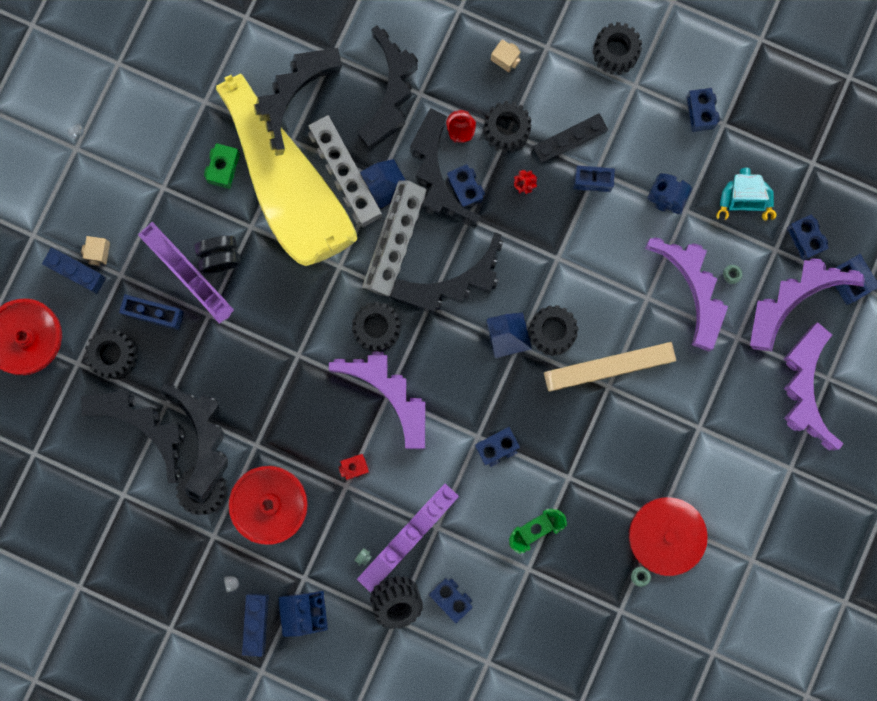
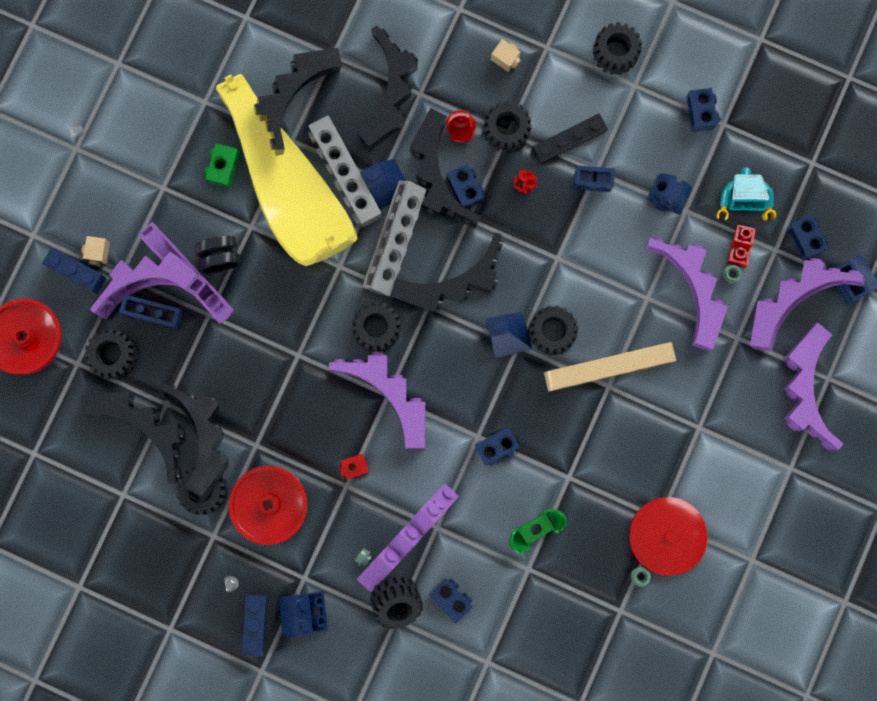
none -> medium lavender arch [90,252,208,319]
none -> red slope [727,224,756,268]

